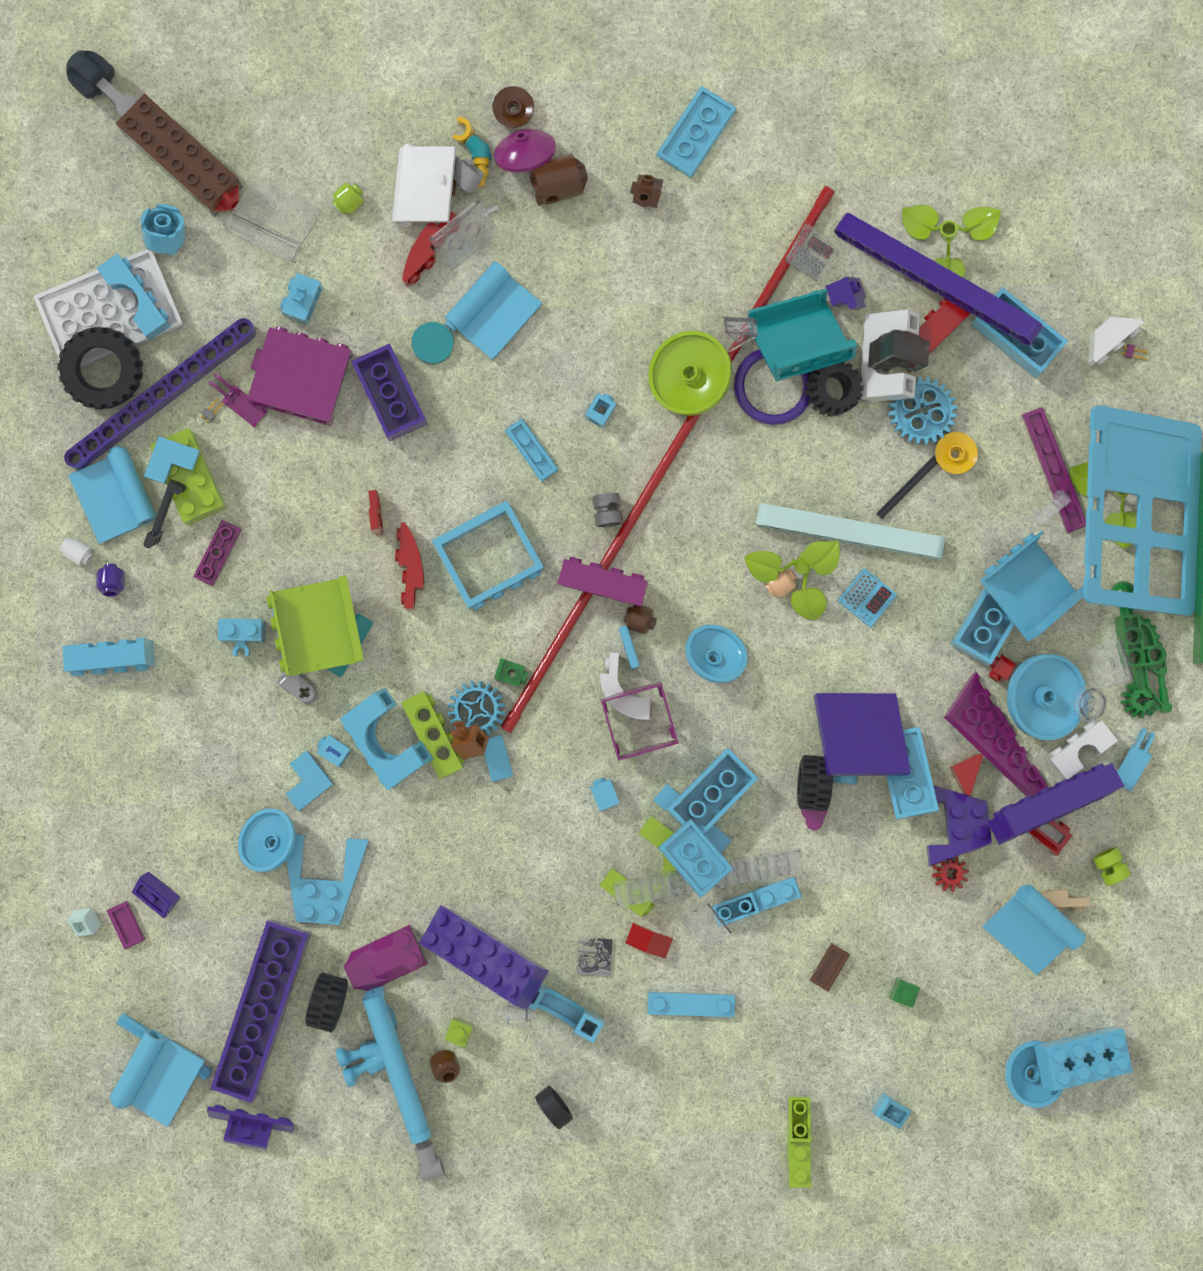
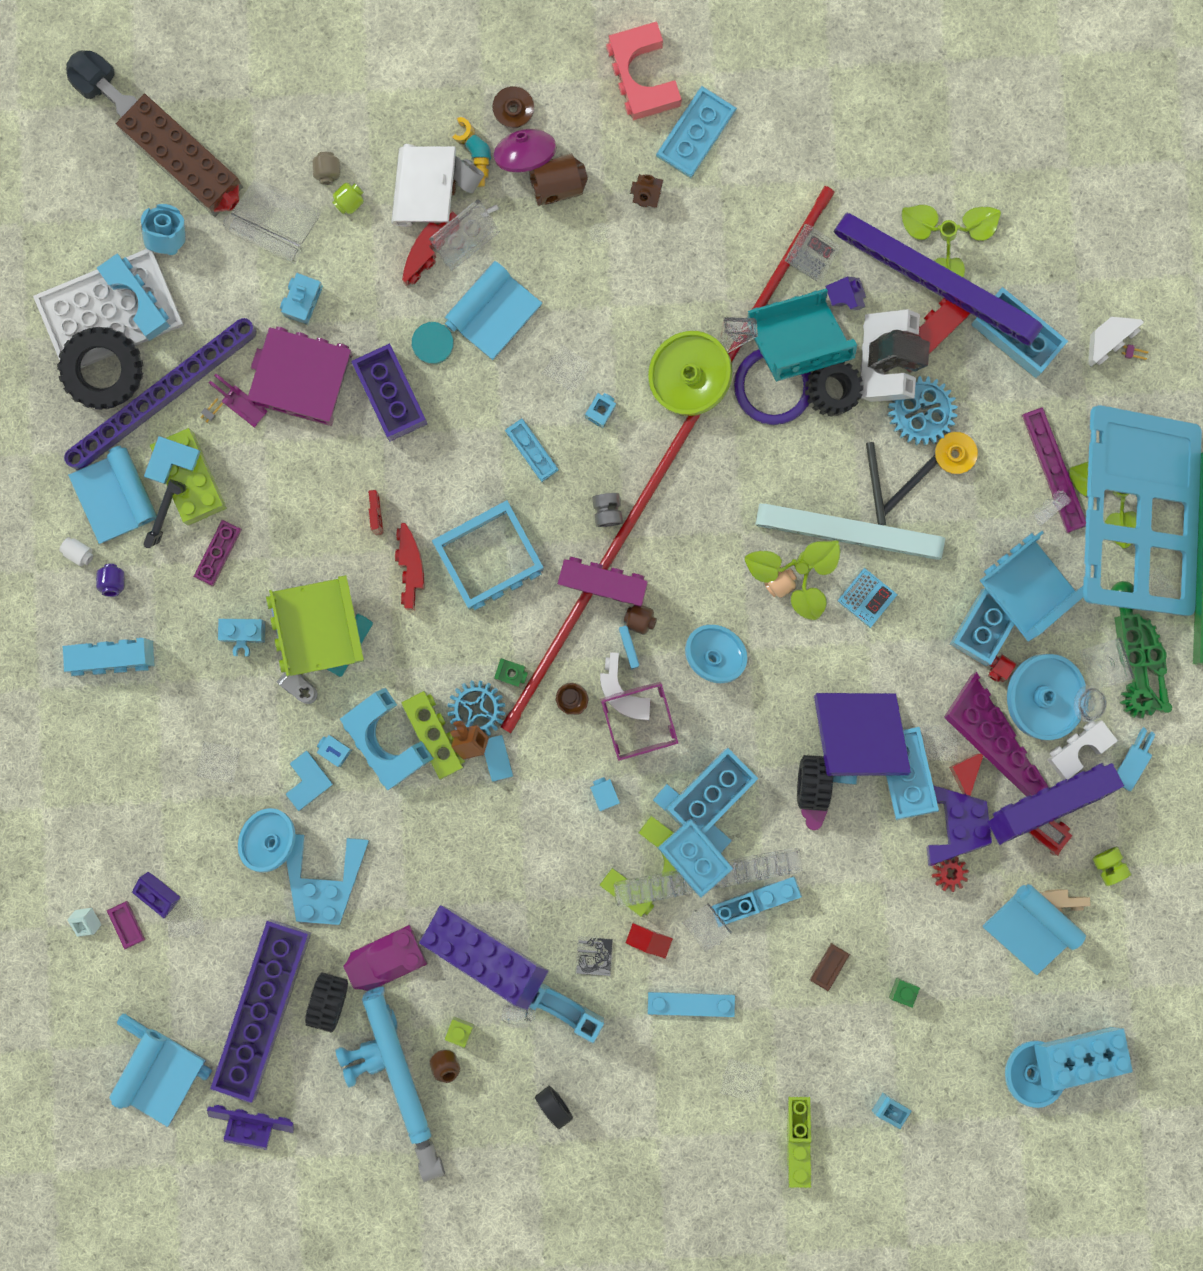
none -> dark tan head [312,152,340,185]
none -> reddish brown hair [555,682,589,715]
none -> coral arch [606,21,681,121]
none -> pearl dark grey bar [866,442,886,525]

